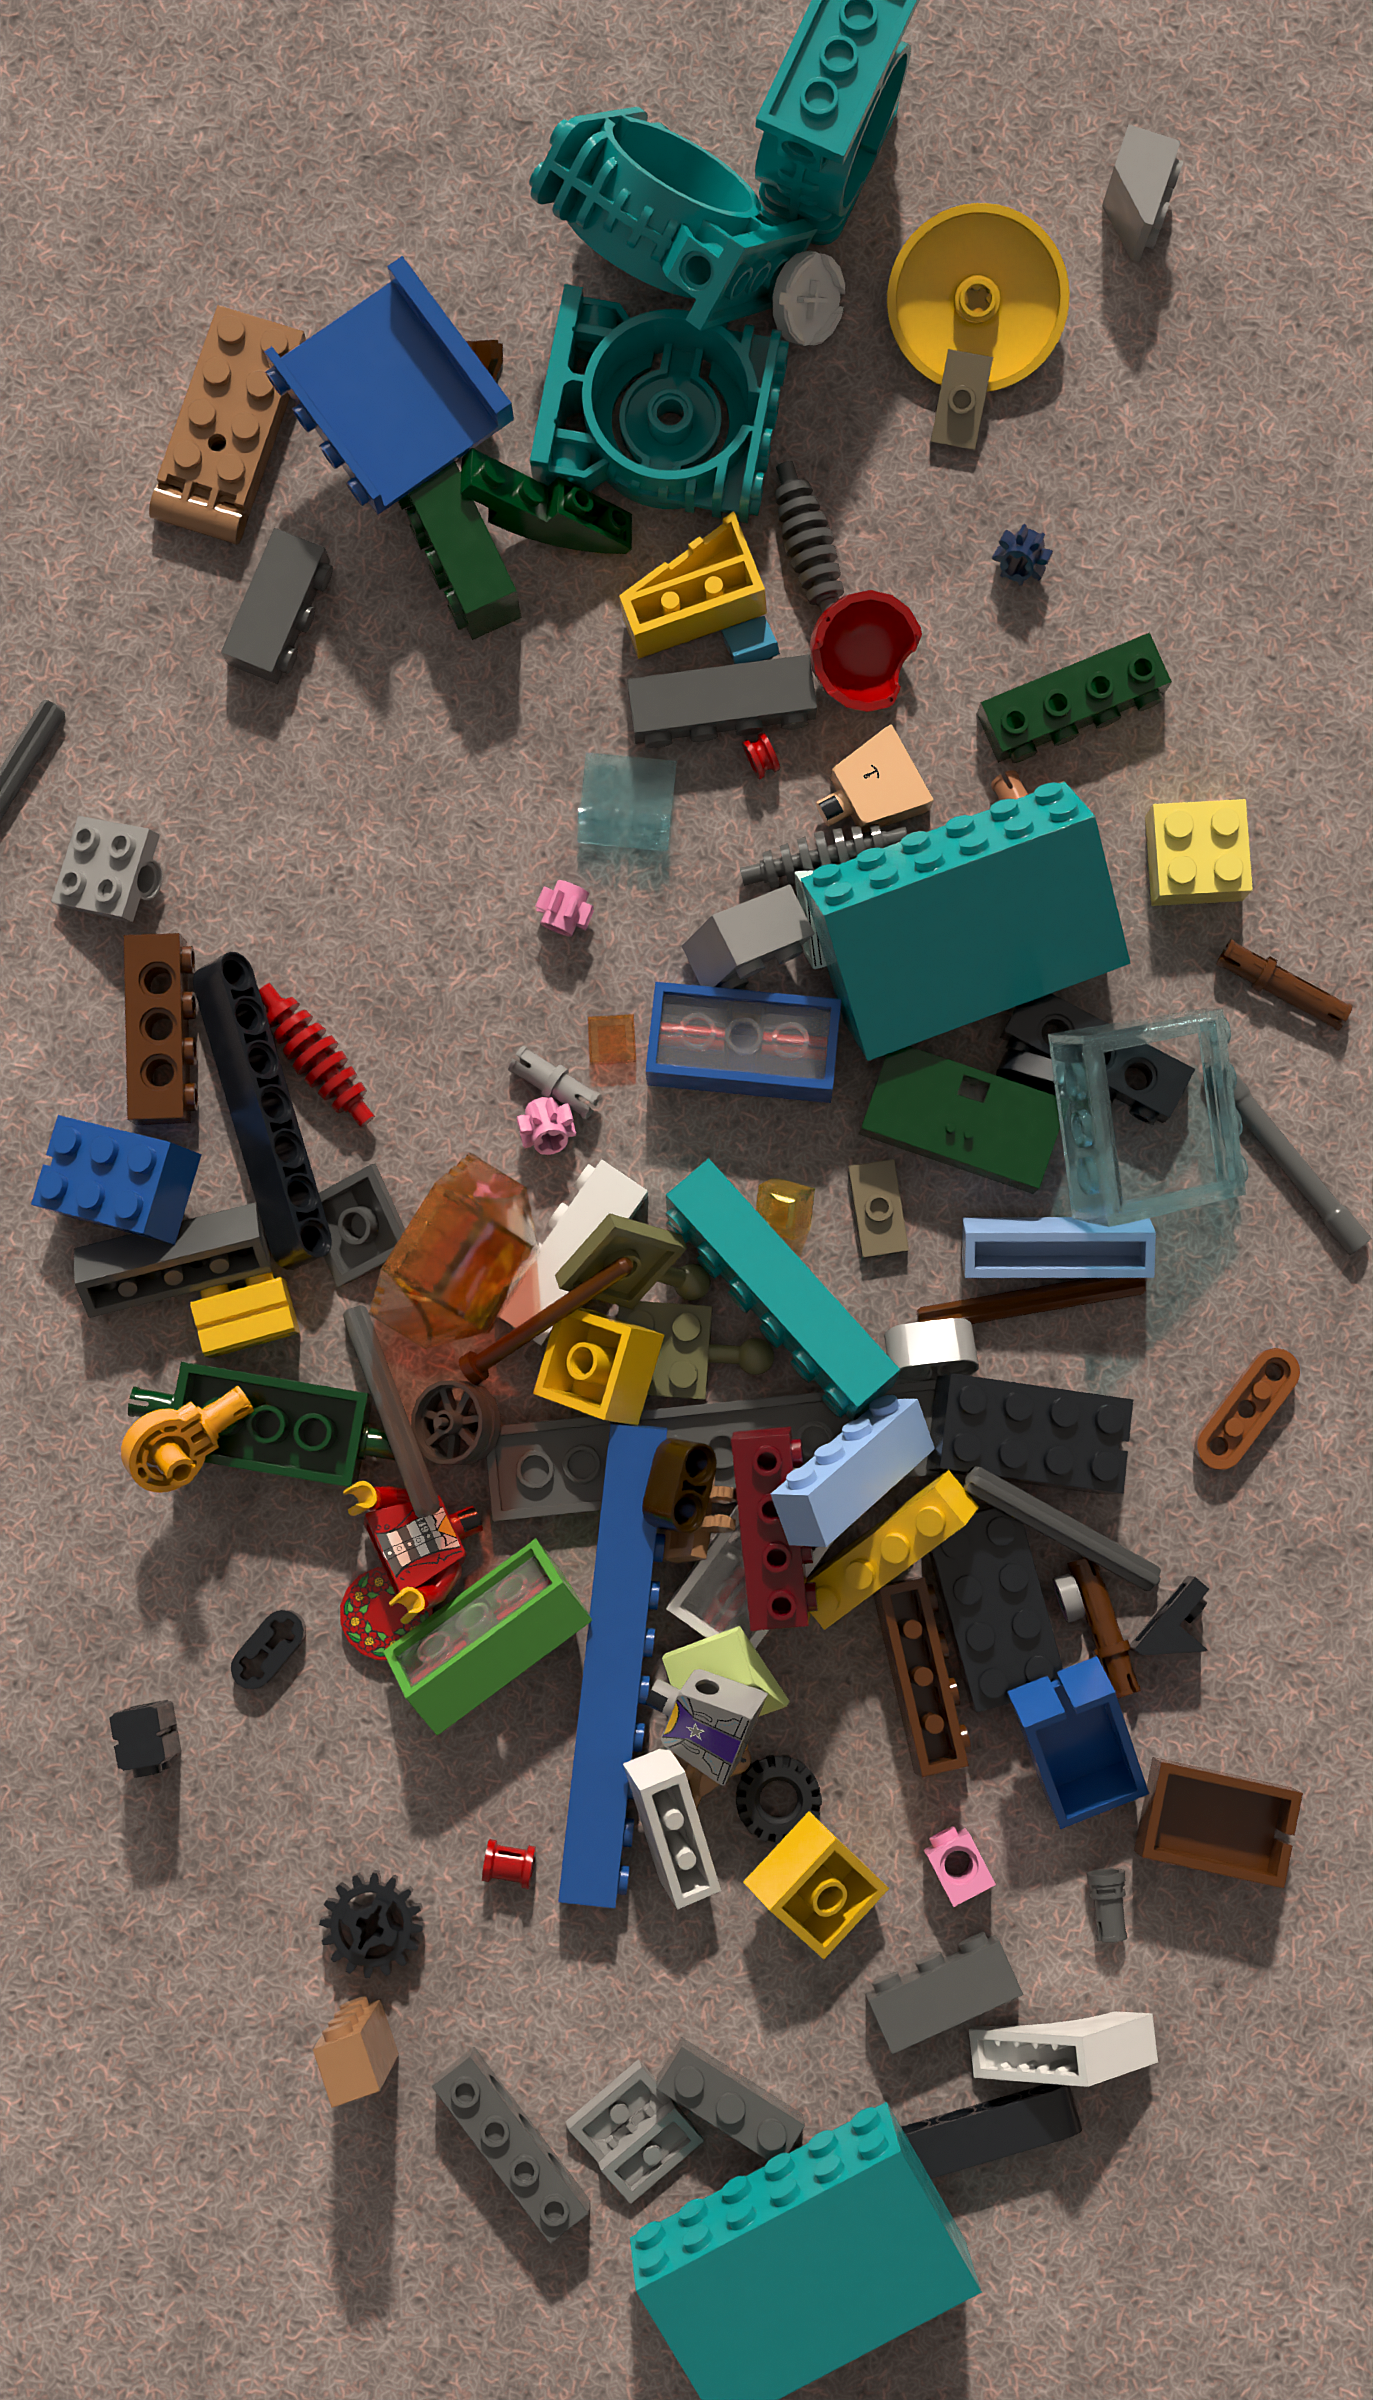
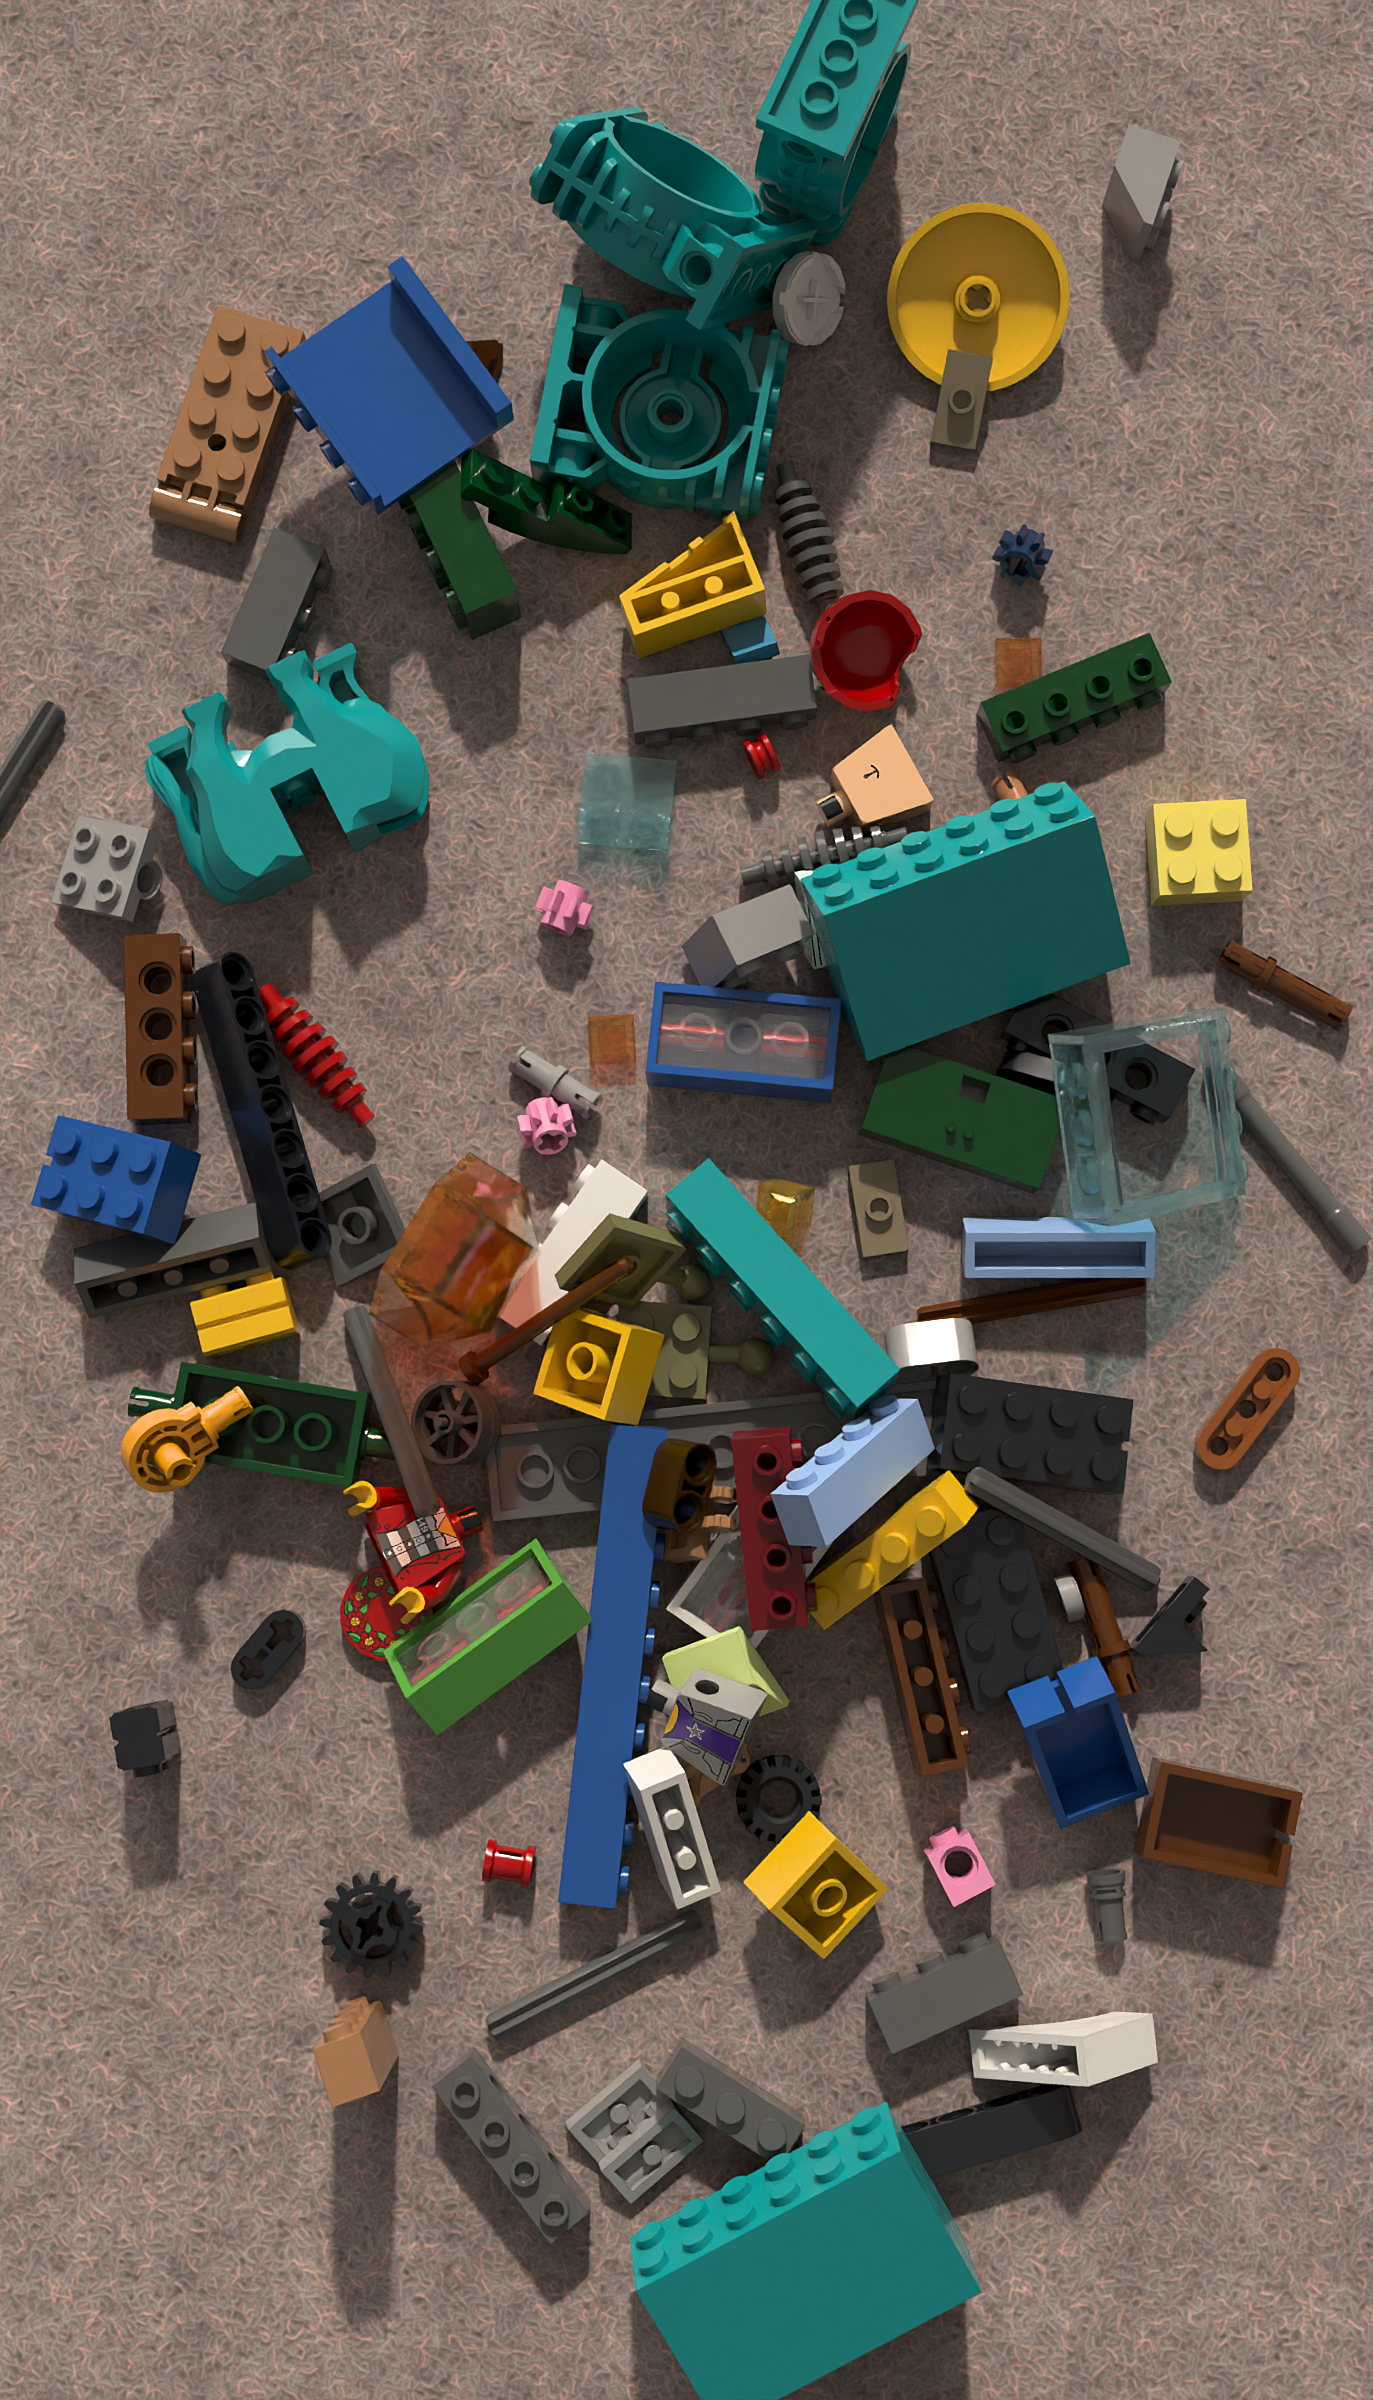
none -> teal animal [145,642,429,905]
none -> dark grey axle [486,1910,704,2040]
none -> clear orange tile [994,638,1042,687]

